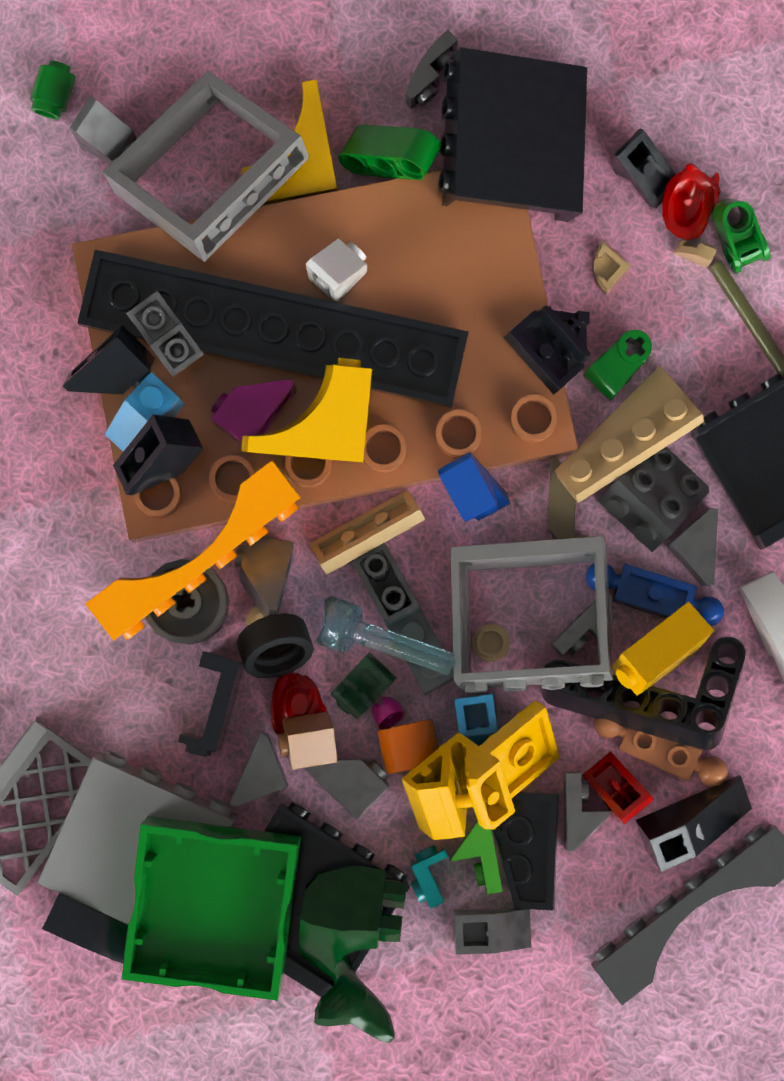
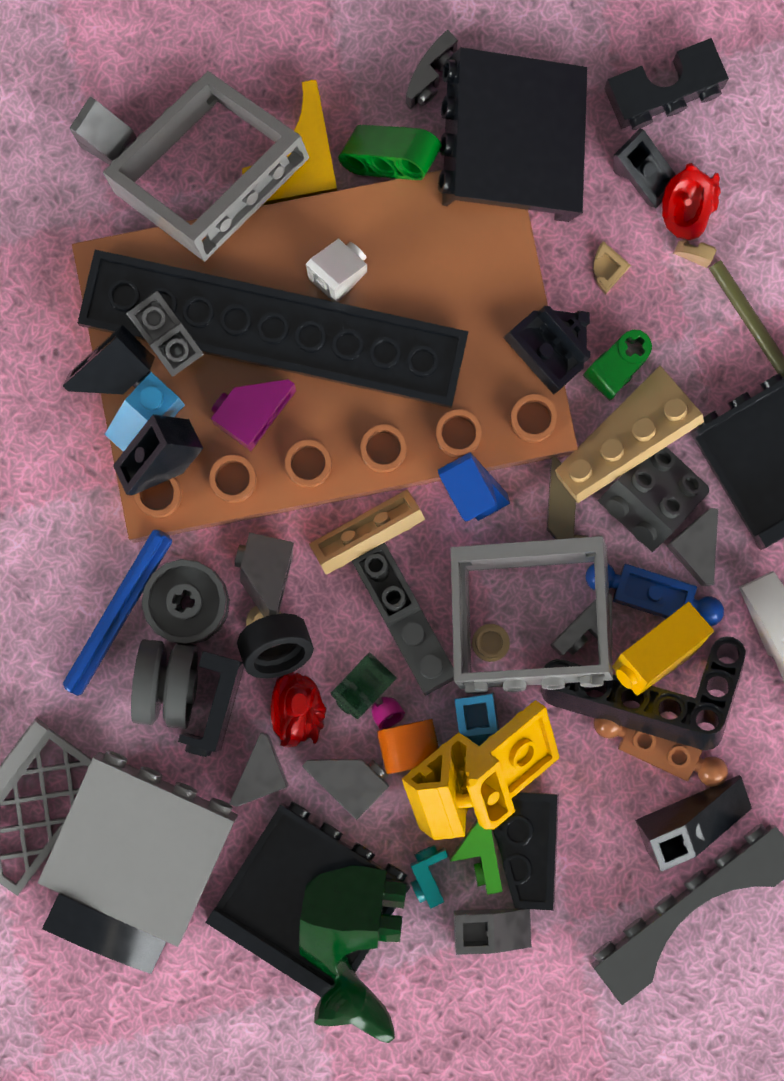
green brick [30,60,76,120] -> none
light orange arch [85,460,301,641] -> none
green tile [121,816,301,1001] -> none
yellow arch [241,358,372,463] -> none
brick [278,712,337,770] -> none
clear light blue piece [314,596,456,675] -> none
flat silver slope [563,772,612,851] -> none
red slope [582,751,654,824] -> none
green piece [712,198,771,274] -> none
none -> blue axle [63,529,172,696]
none -> dark grey wheel [131,639,198,729]
none -> black arch [604,38,729,130]

